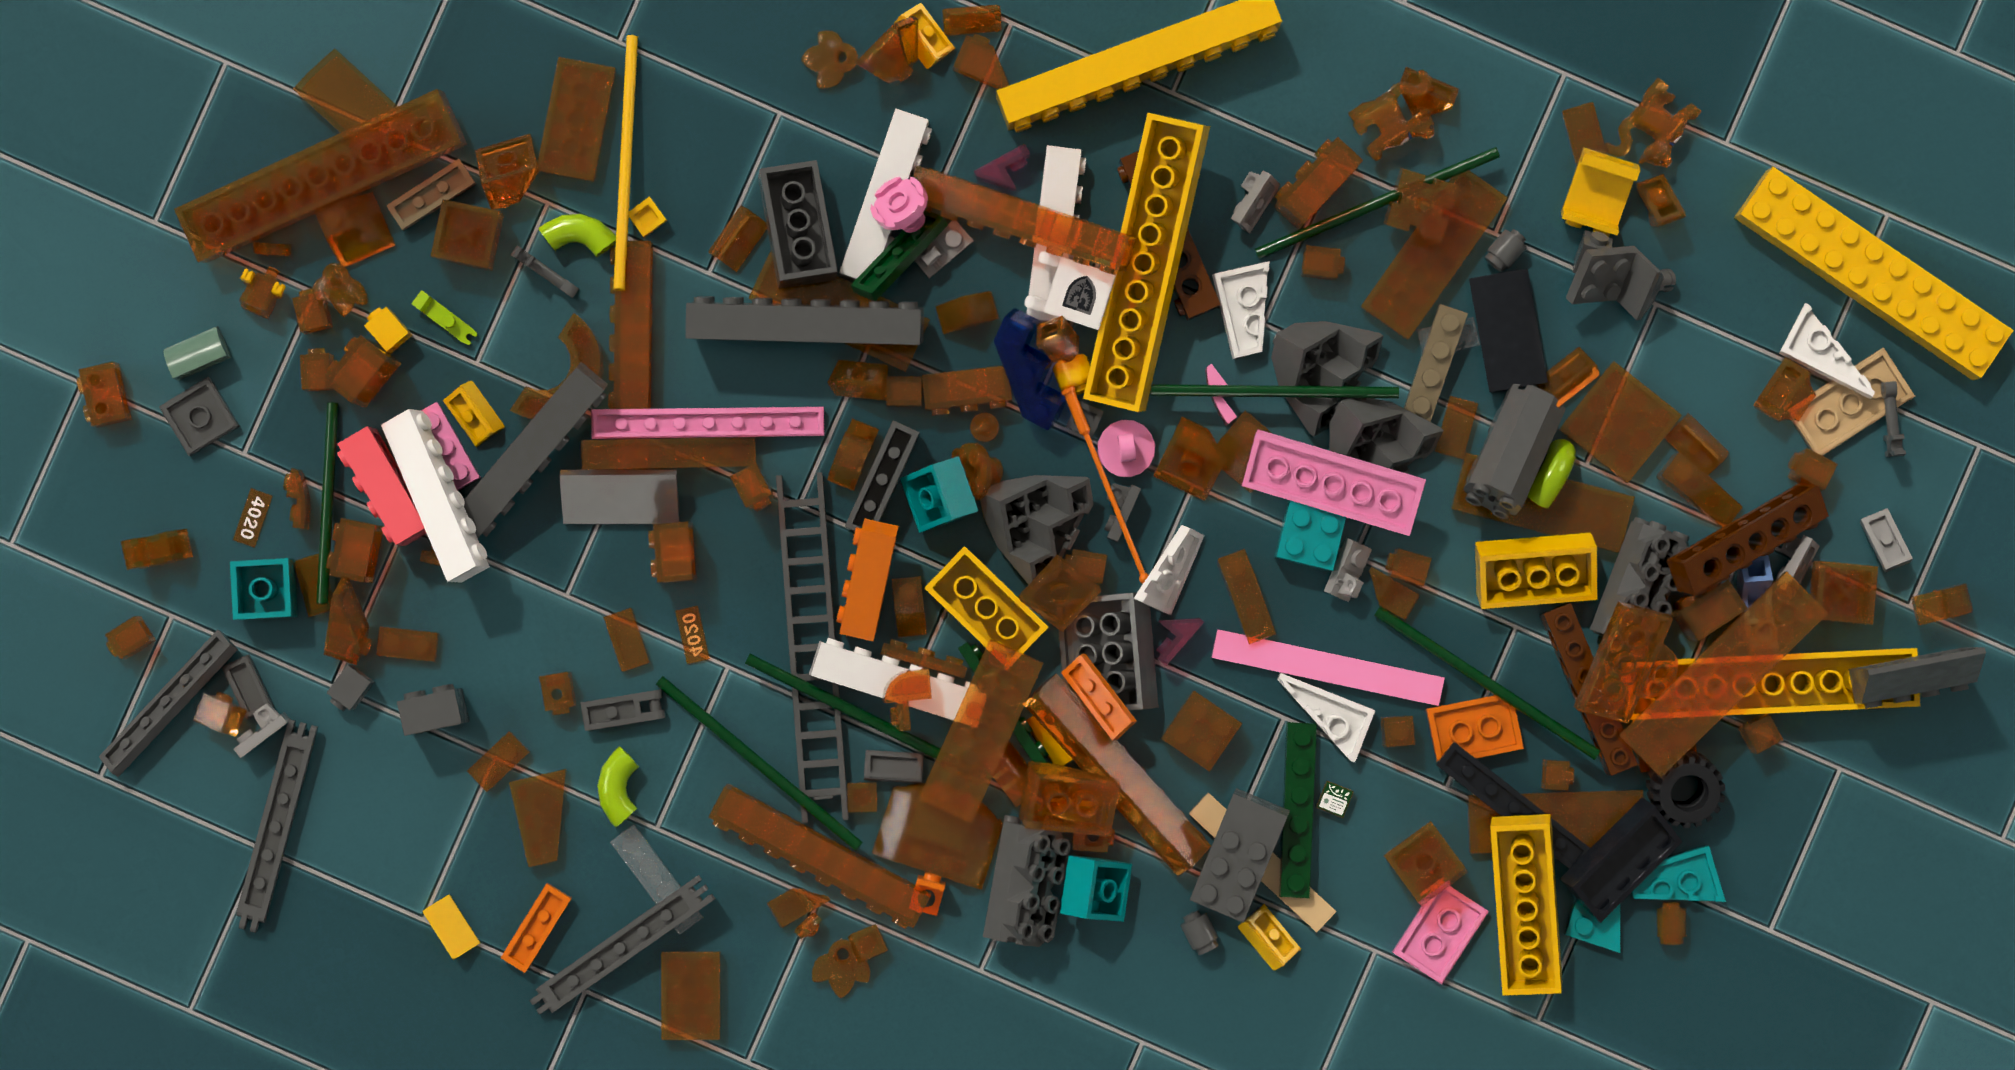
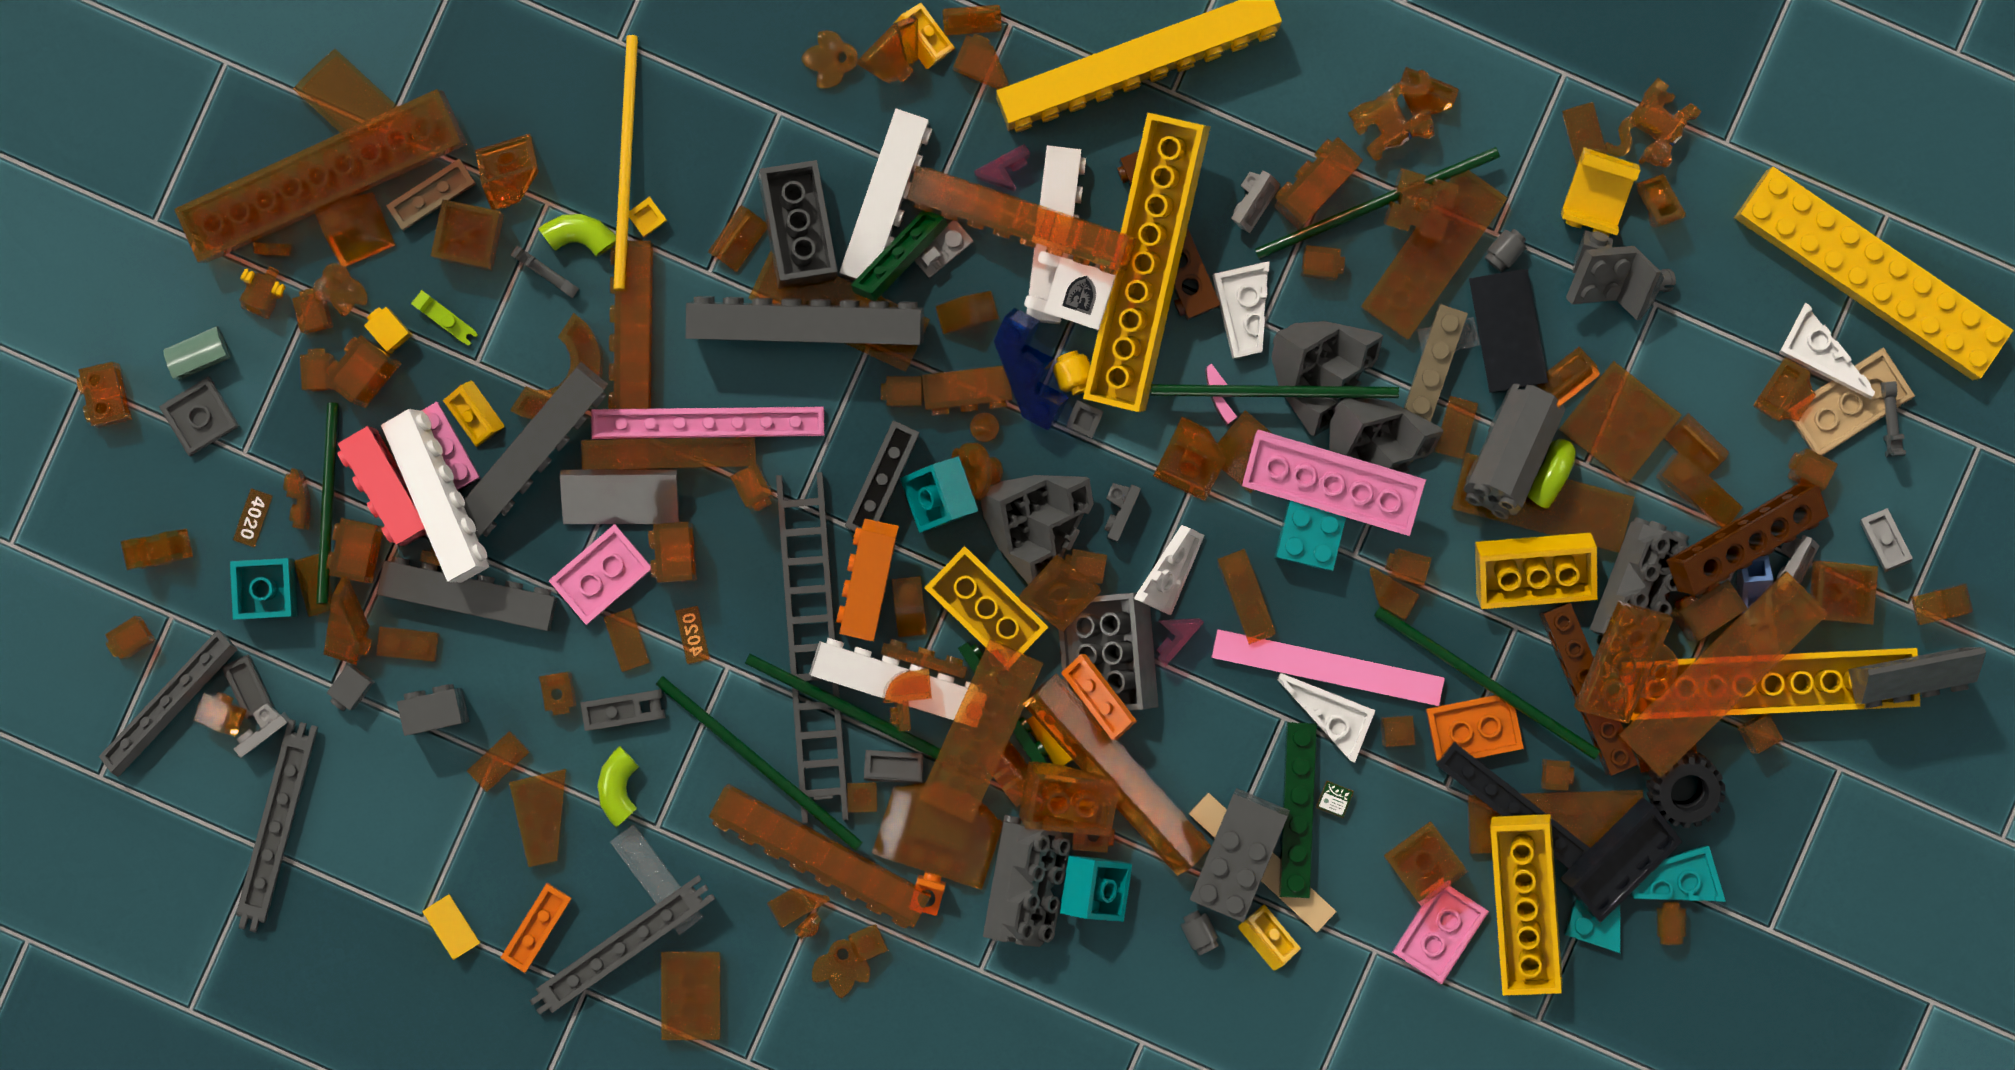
clear orange plate [536,57,616,182] -> none
clear orange slope [827,360,889,400] -> none
clear orange brick [827,418,879,491] -> none
bright pink tile [870,176,928,233] -> none
clear orange brick [1036,316,1079,363] -> none
orange piece [1061,386,1149,584] -> none
bright pink tile [1097,420,1155,478] -> none
clear orange brick [1160,690,1242,772] -> none
light grey hinge [1324,538,1372,602] -> none
none -> dark grey brick [376,556,558,631]
none -> bright pink plate [549,524,653,625]

